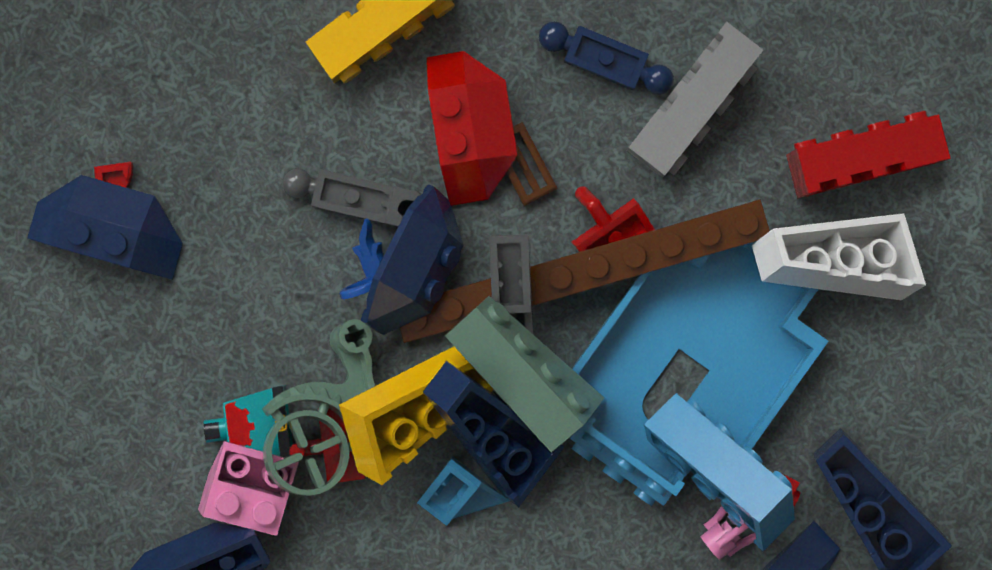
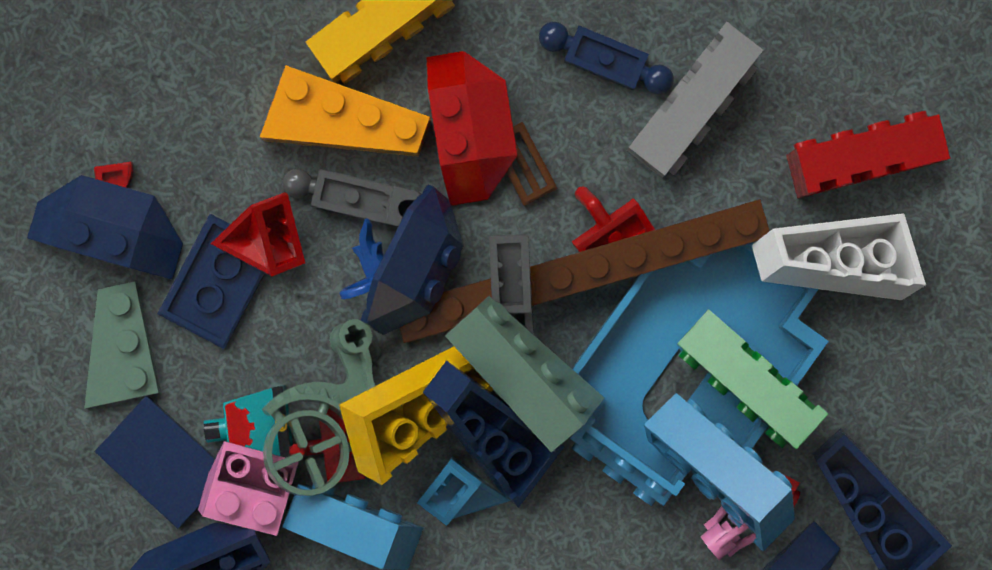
none -> sand green wing [84,282,160,409]
none -> dark blue tile [94,395,216,529]
none -> dark blue tile [157,214,265,349]
none -> red slope [210,192,305,277]
none -> light orange wedge [260,65,431,157]
none -> dark azure wedge [282,484,424,570]
none -> wedge [677,309,828,449]

